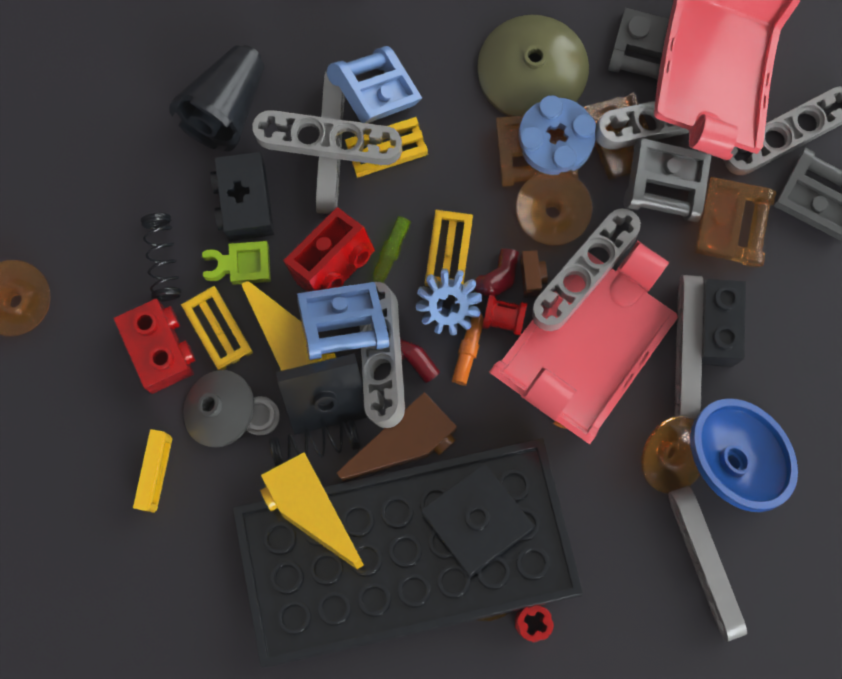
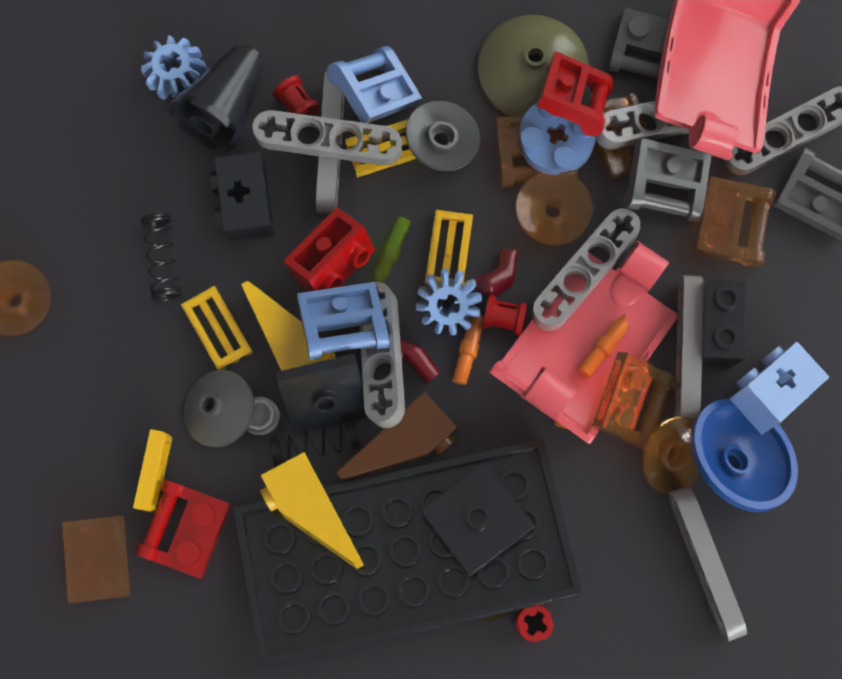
red brick [113,298,196,394] -> none
lime plate [202,241,271,285] -> none
reddish brown plate [519,250,548,298] -> none
none -> clear orange plate [62,516,130,603]
none -> red plate [134,479,232,579]
none -> light blue gear [141,35,207,100]
none -> red bush [272,75,321,116]
none -> dark grey dish [406,101,480,171]
none -> red plate [537,51,614,136]
none -> orange piece [577,314,629,378]
none -> clear orange plate [592,352,677,451]
none -> light blue brick [730,342,829,435]

